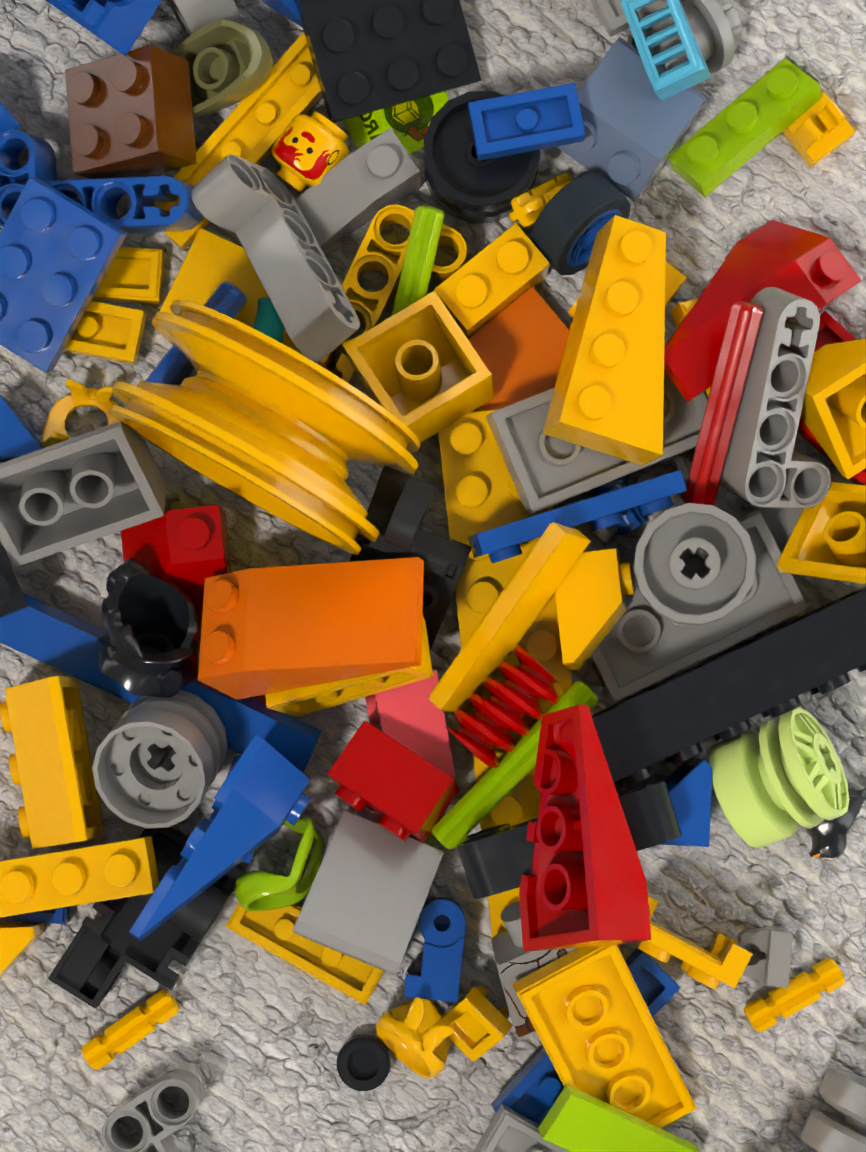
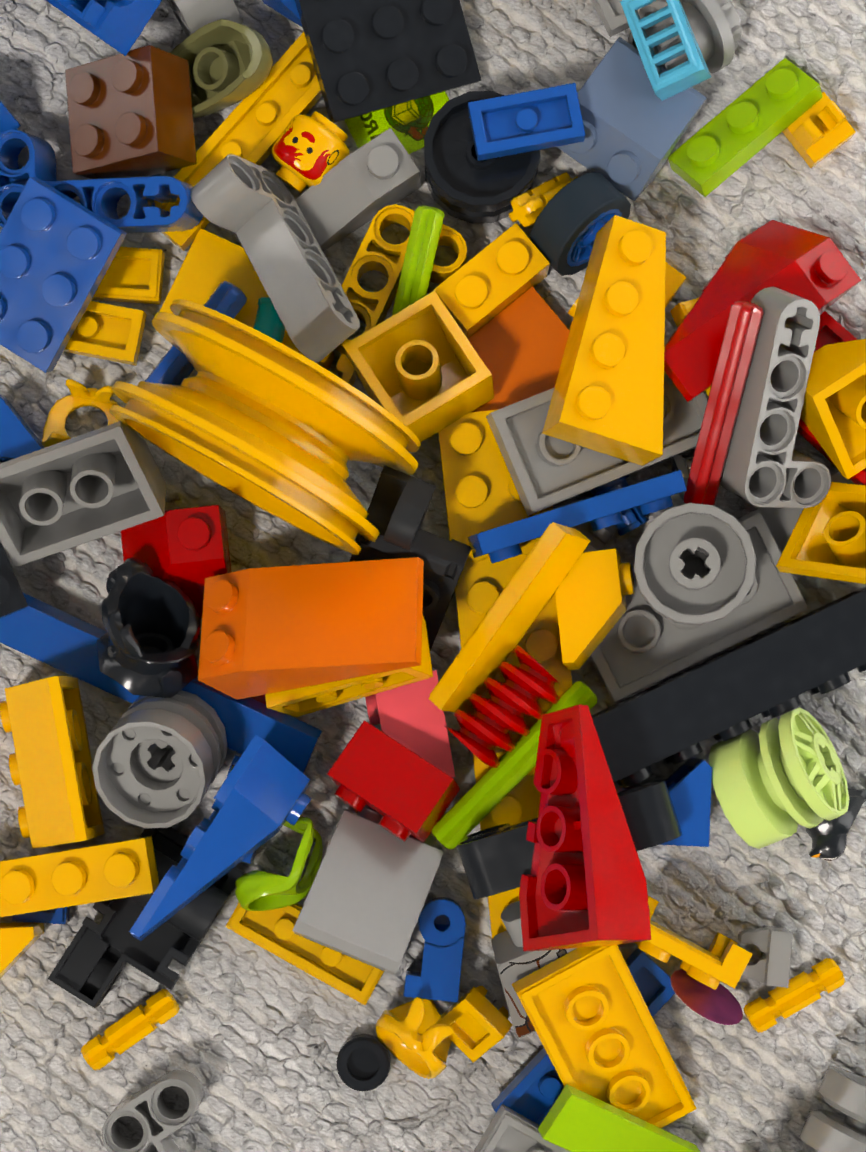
none -> flat silver sticker [670,969,743,1026]

